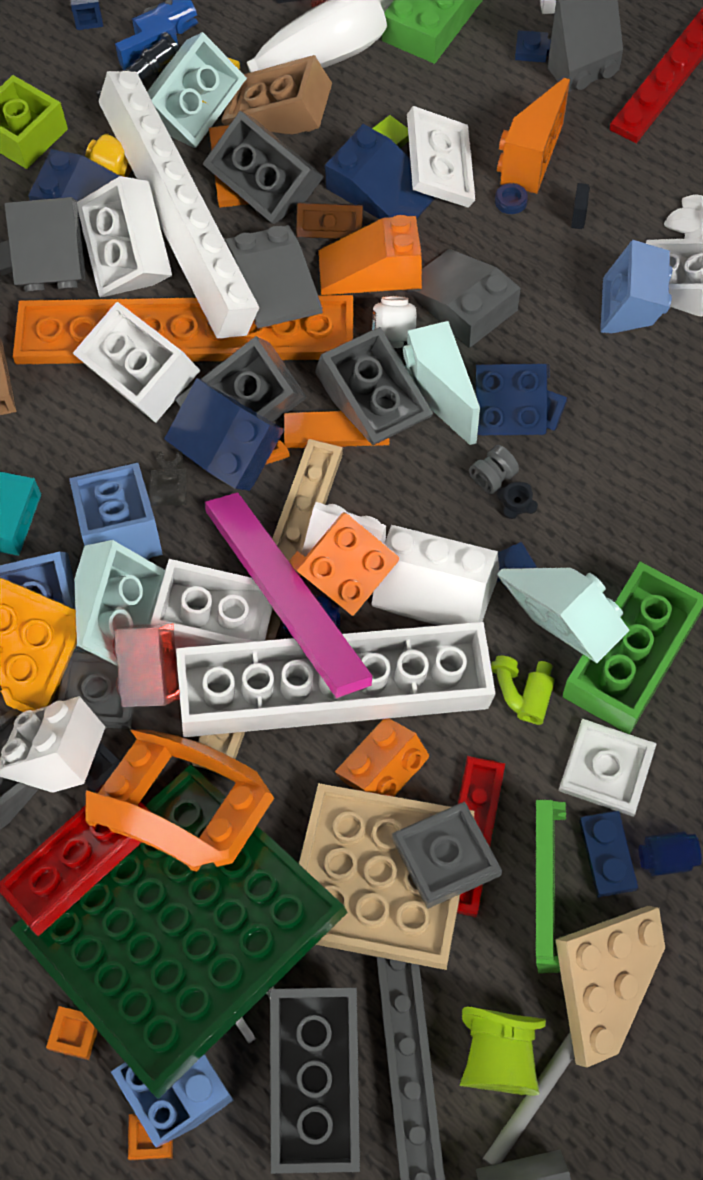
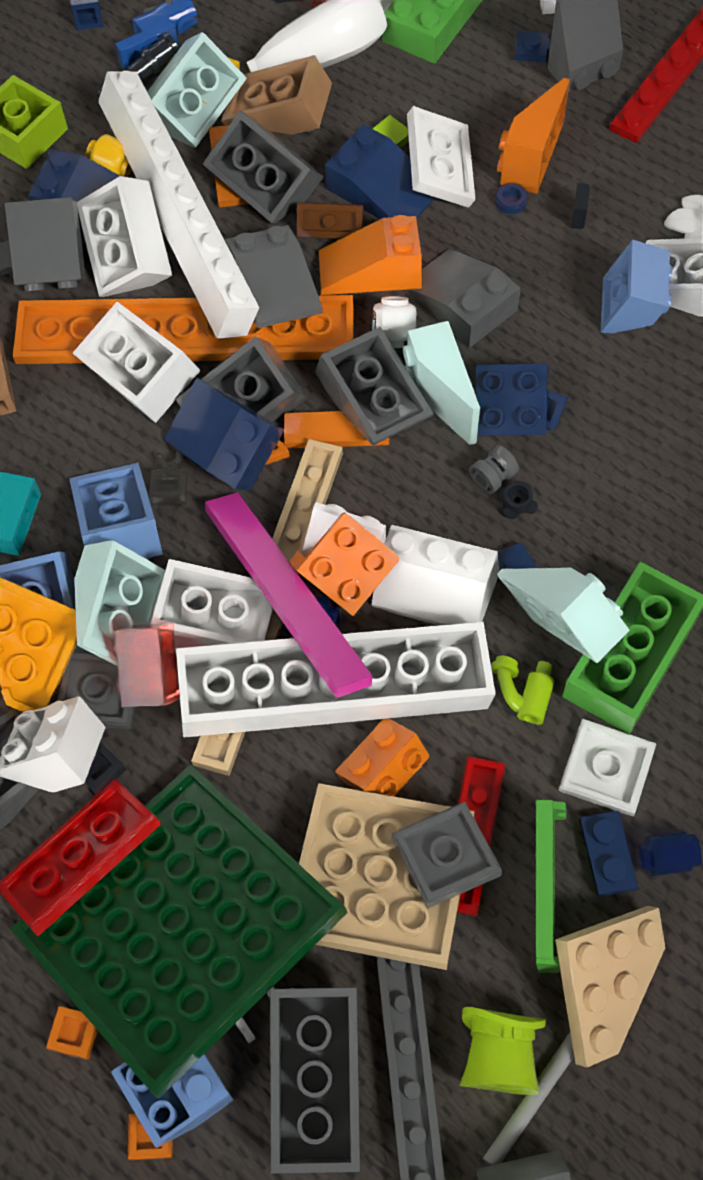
orange wedge [86,730,274,872] -> none

